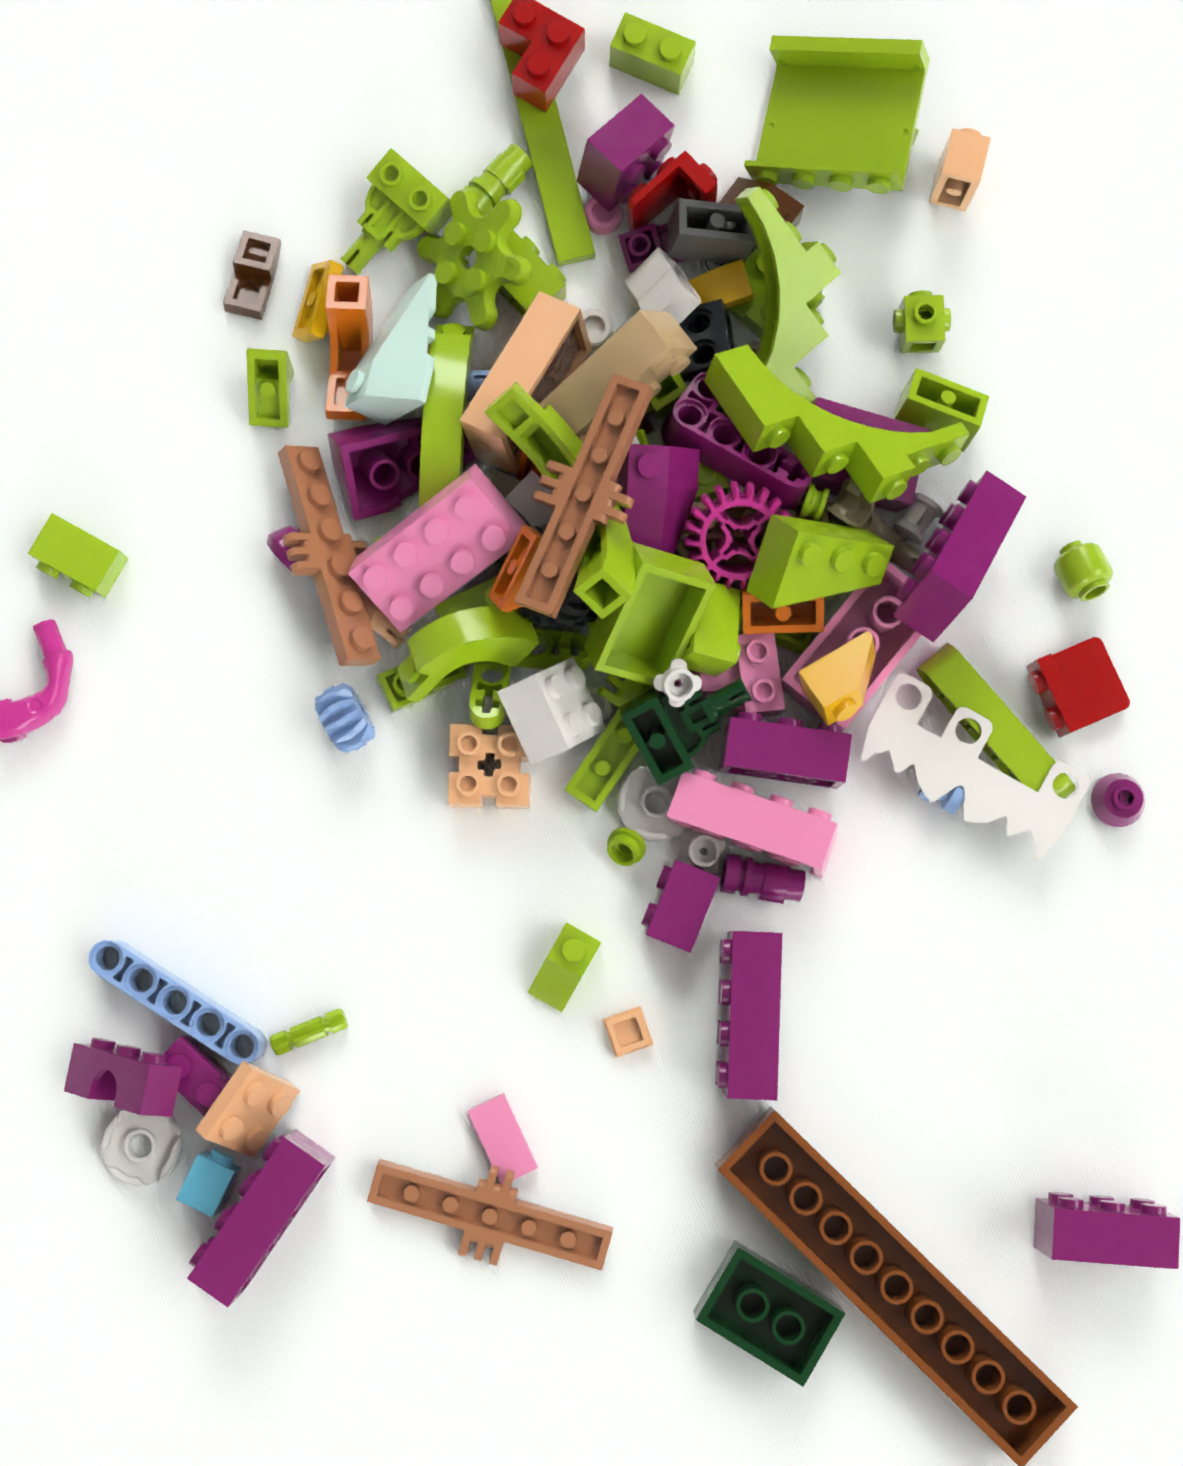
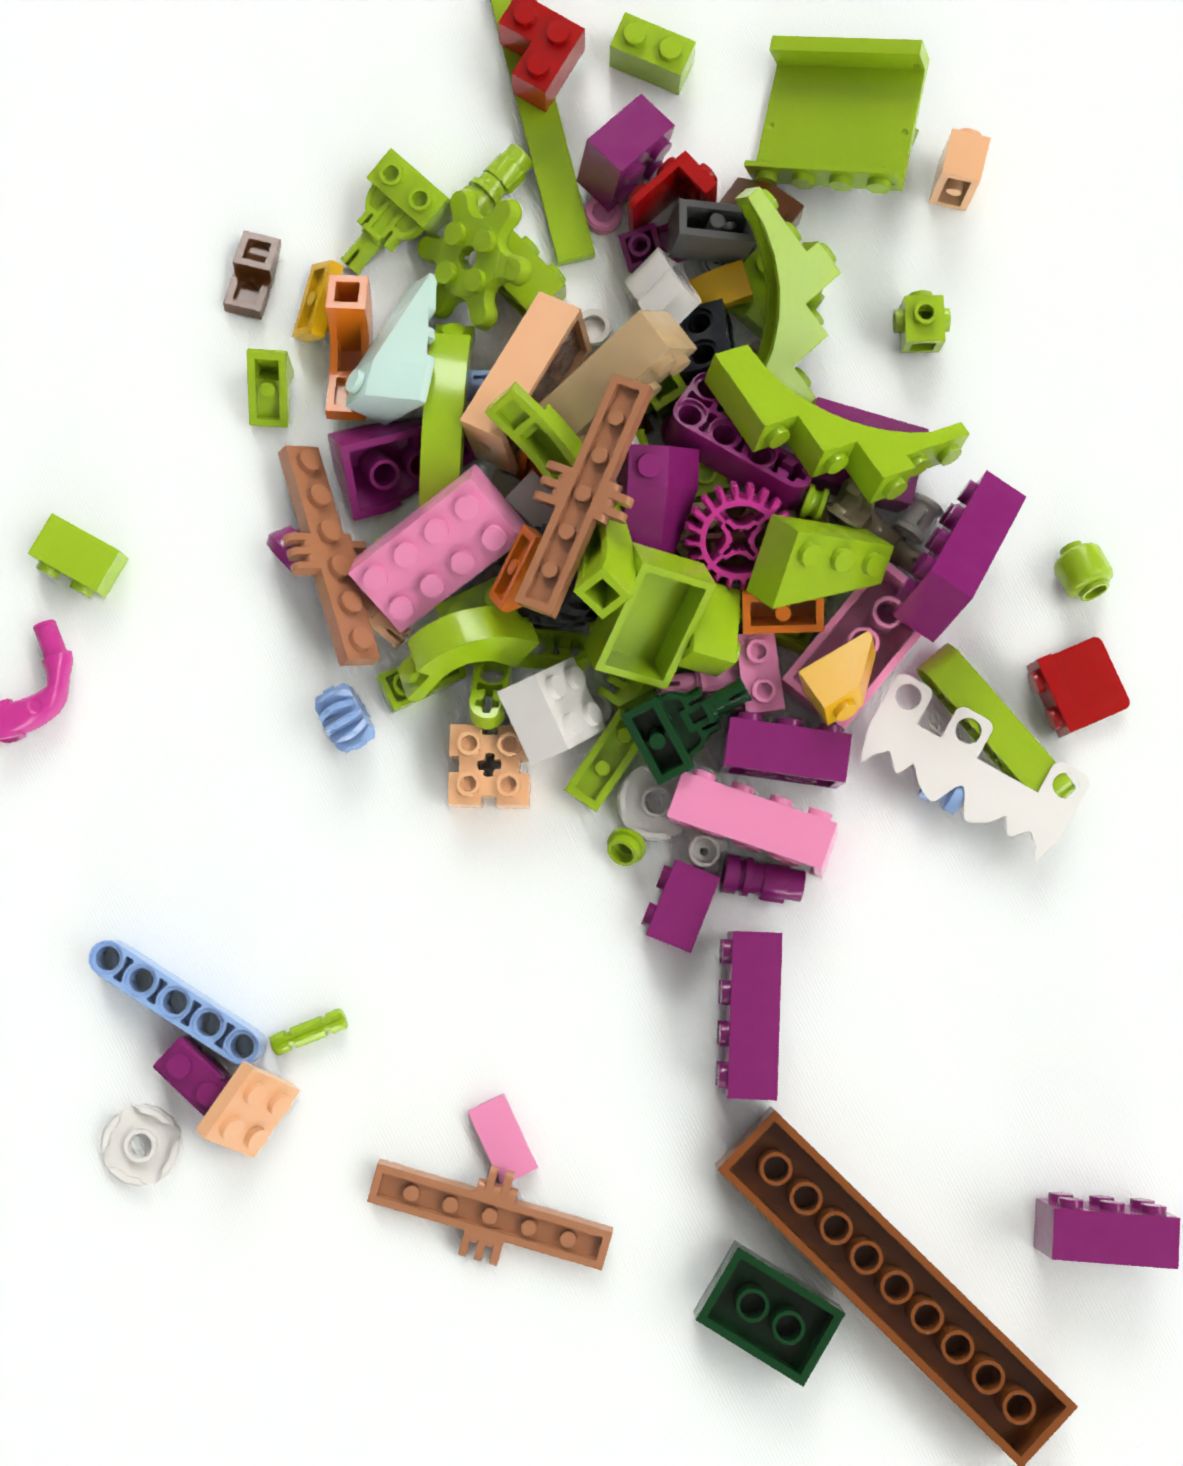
magenta arch [64,1037,182,1117] -> none
medium azure brick [176,1148,242,1218] -> none
magenta brick [187,1129,336,1308] -> none
lime slope [528,922,602,1012] -> none
light nougat tile [603,1006,654,1058] -> none
white plate [653,658,702,707] -> none
lime brick [893,368,989,452] -> none
magenta cone [1091,773,1146,827] -> none

